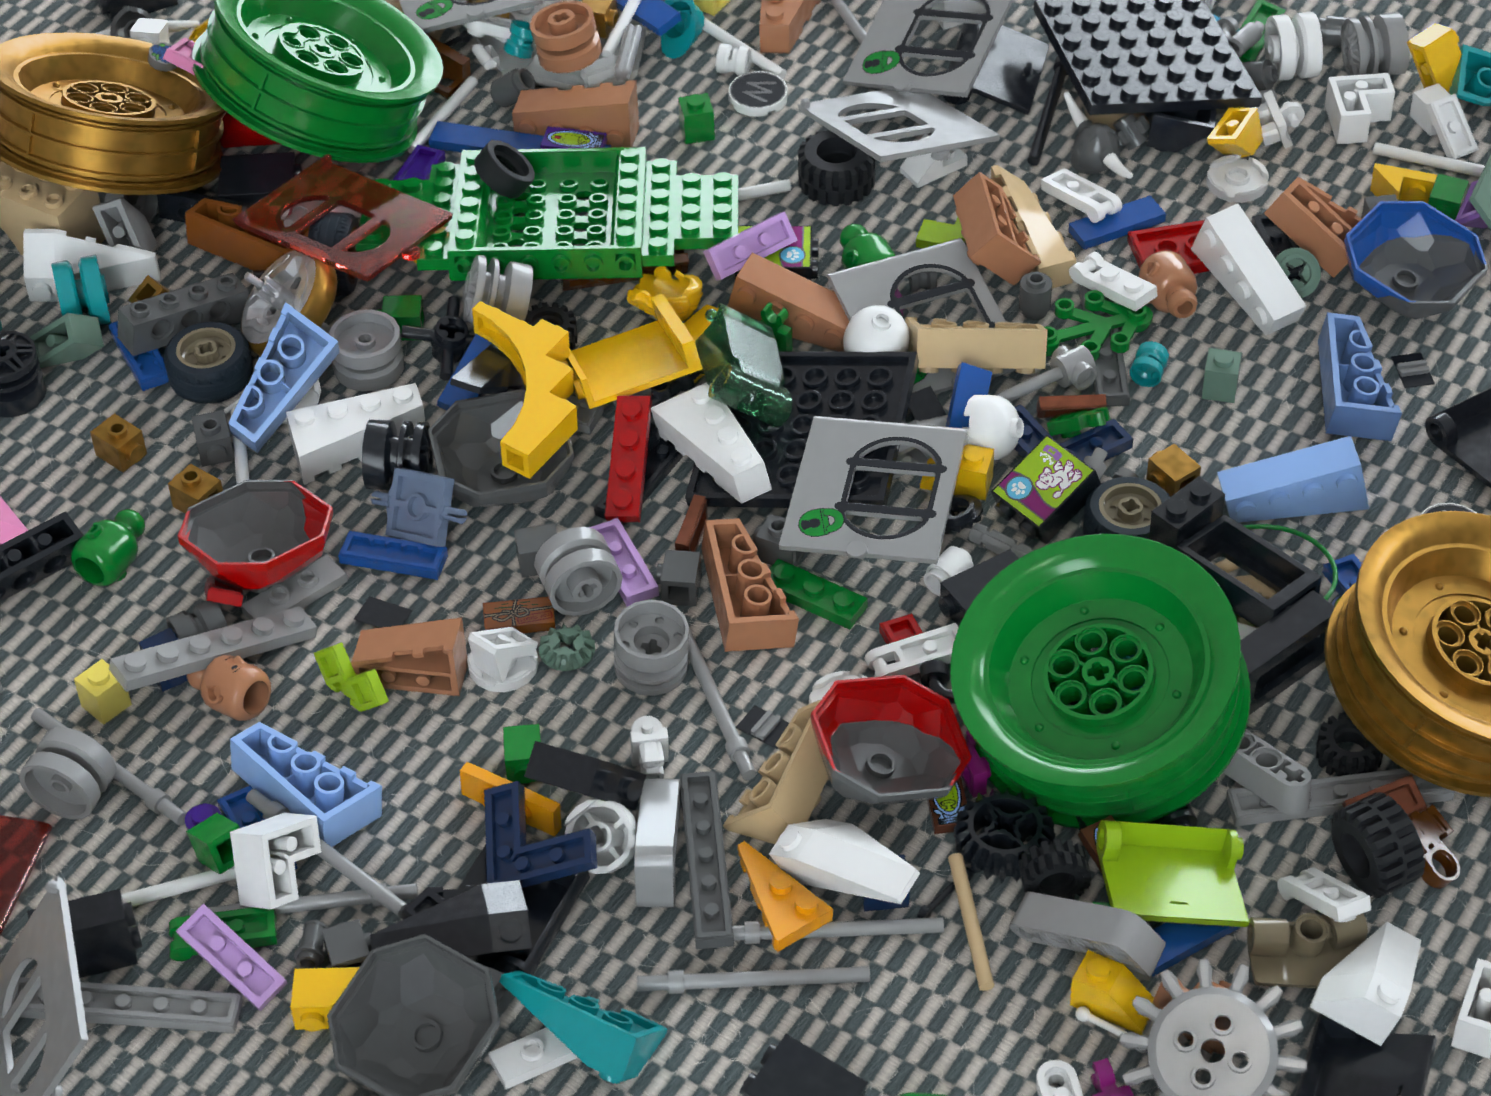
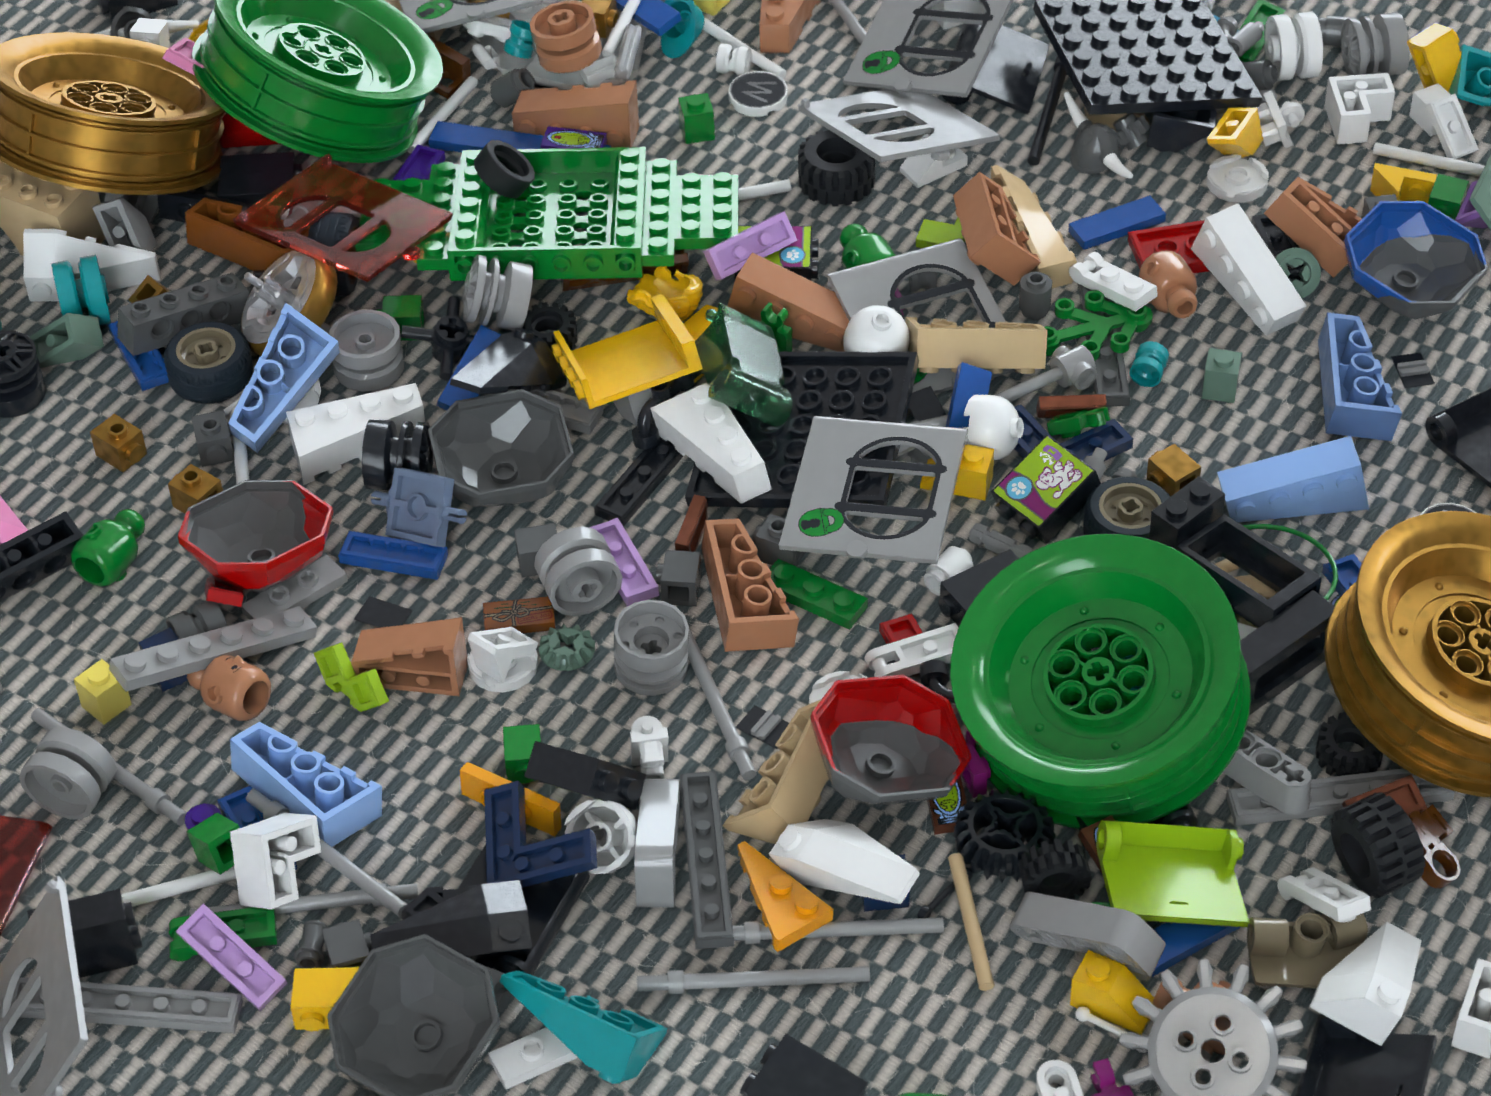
tile [148,42,177,71] -> none
yellow arch [472,301,578,479] -> none
red plate [605,396,652,522] -> none
black gear [945,495,983,534] -> none
white plate [1041,168,1122,223] -> none

